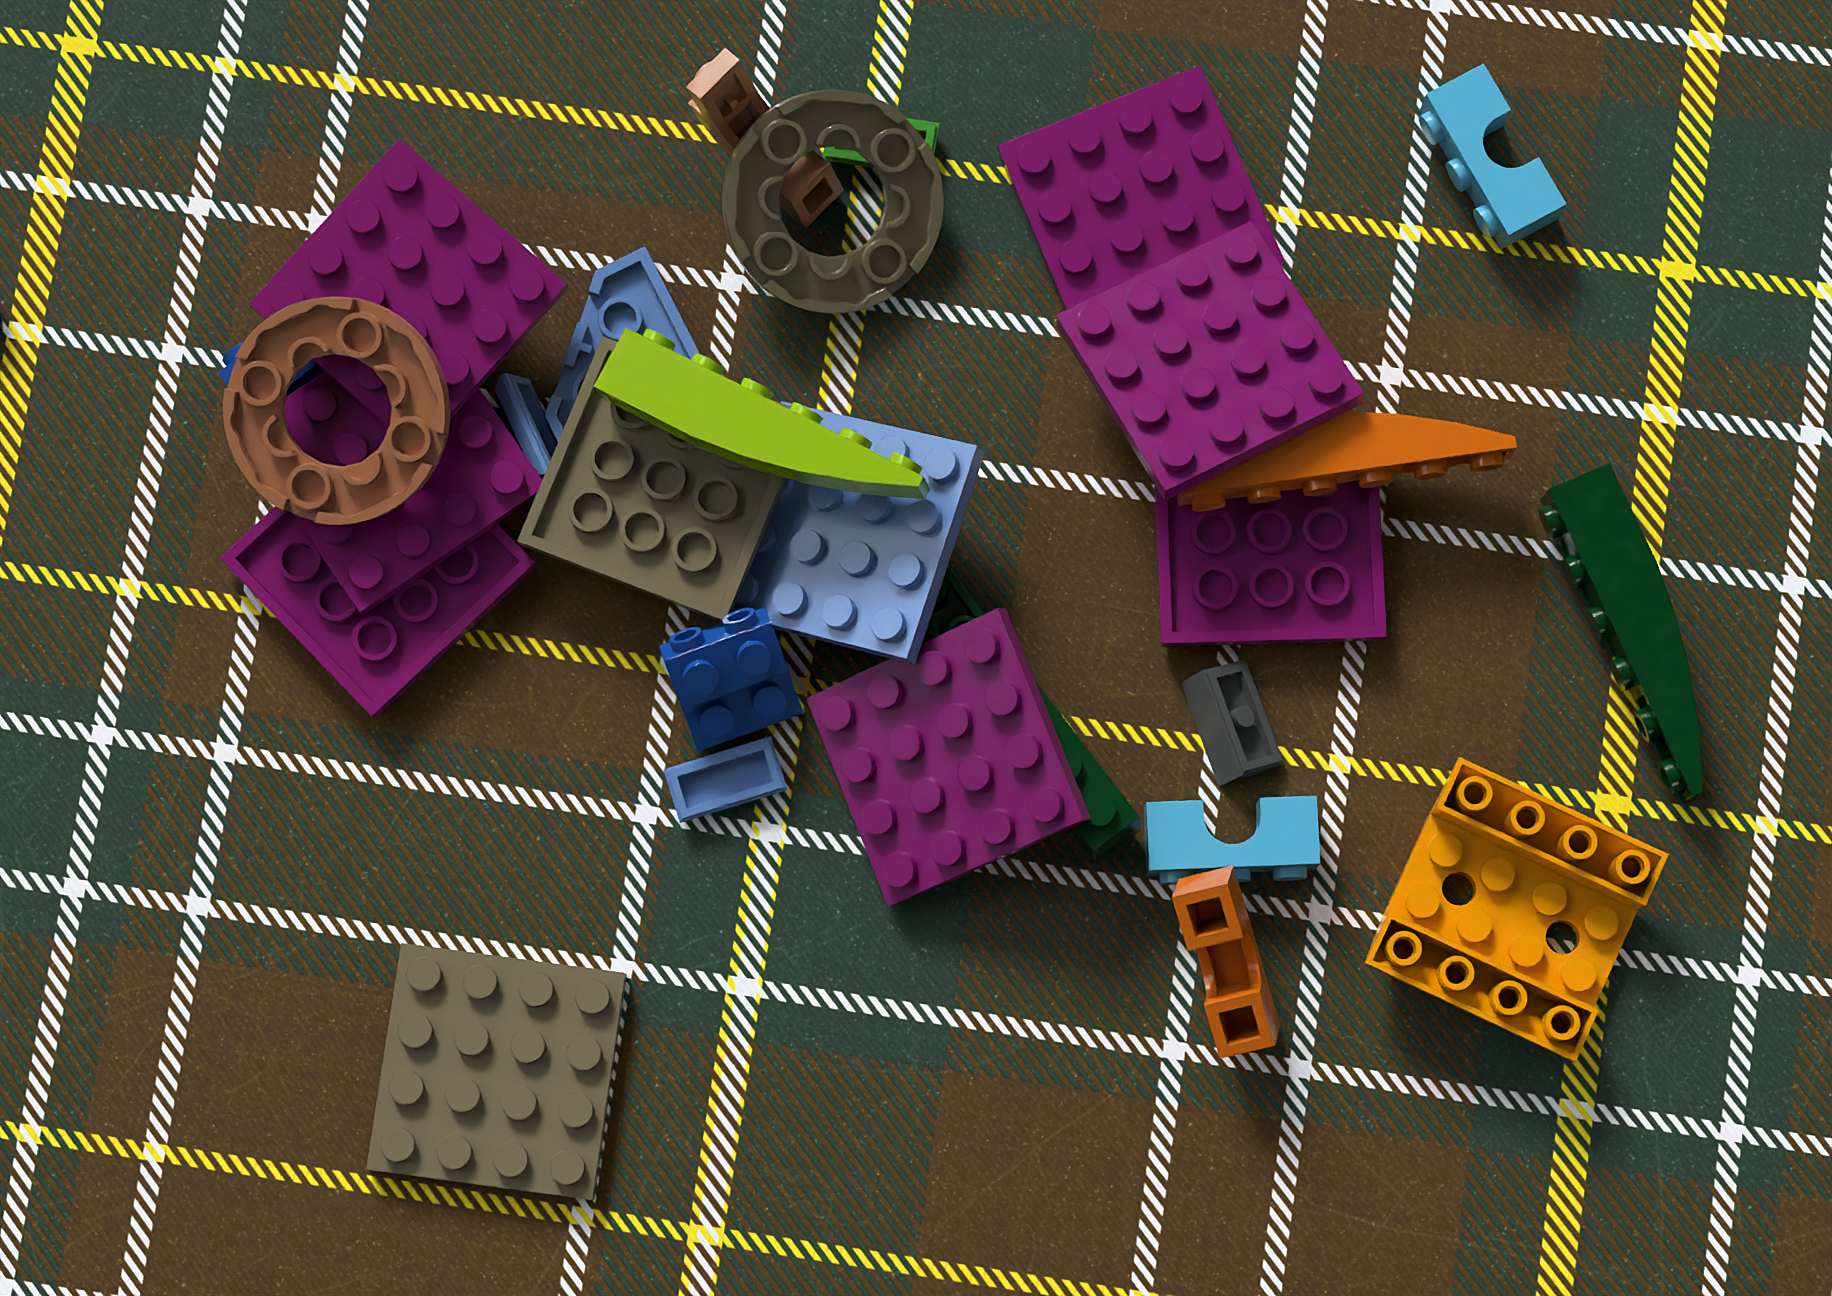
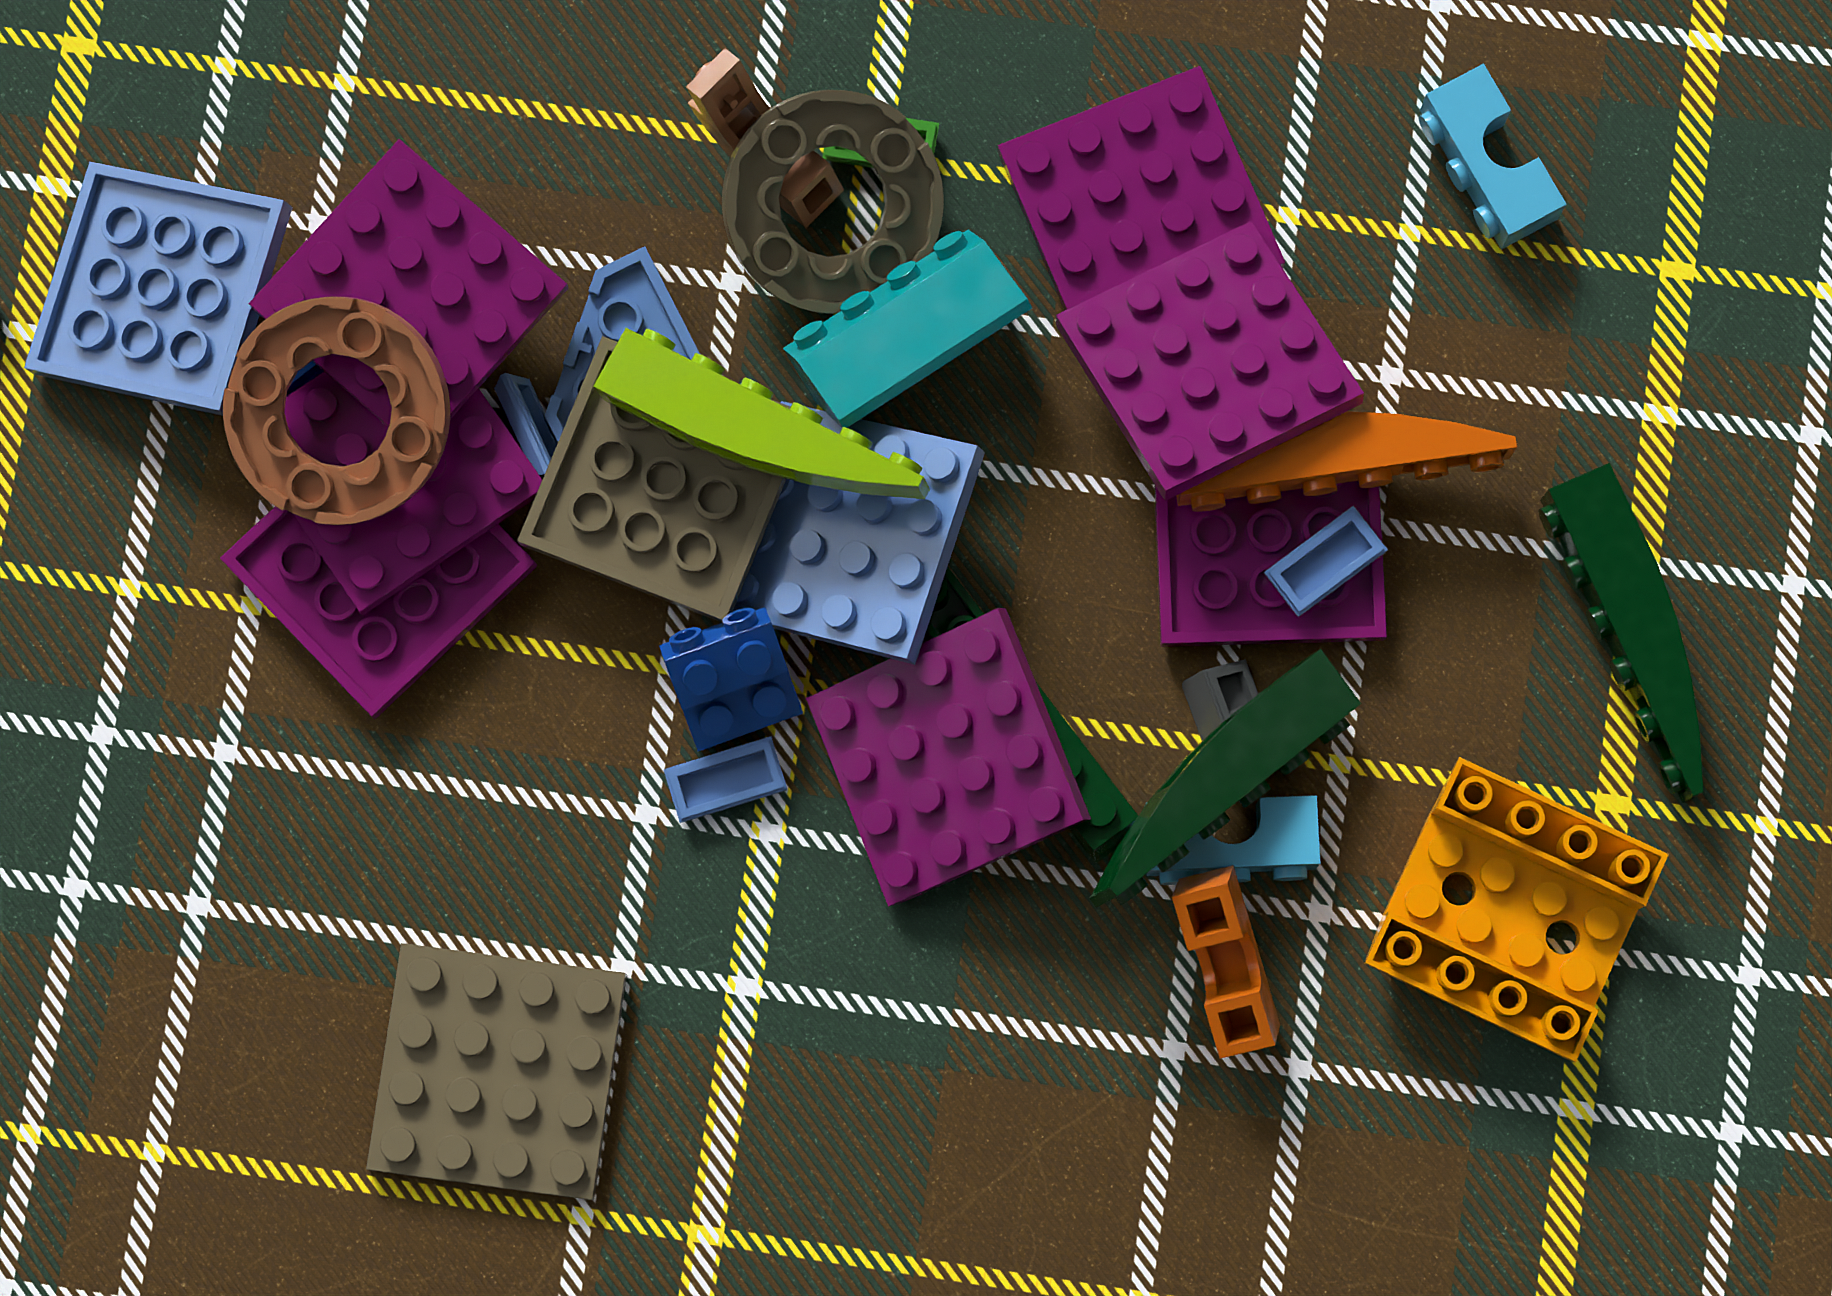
none -> medium blue plate [24,161,293,416]
none -> teal slope [783,230,1032,428]
none -> dark green slope [1089,649,1362,908]
none -> medium blue tile [1264,506,1388,617]

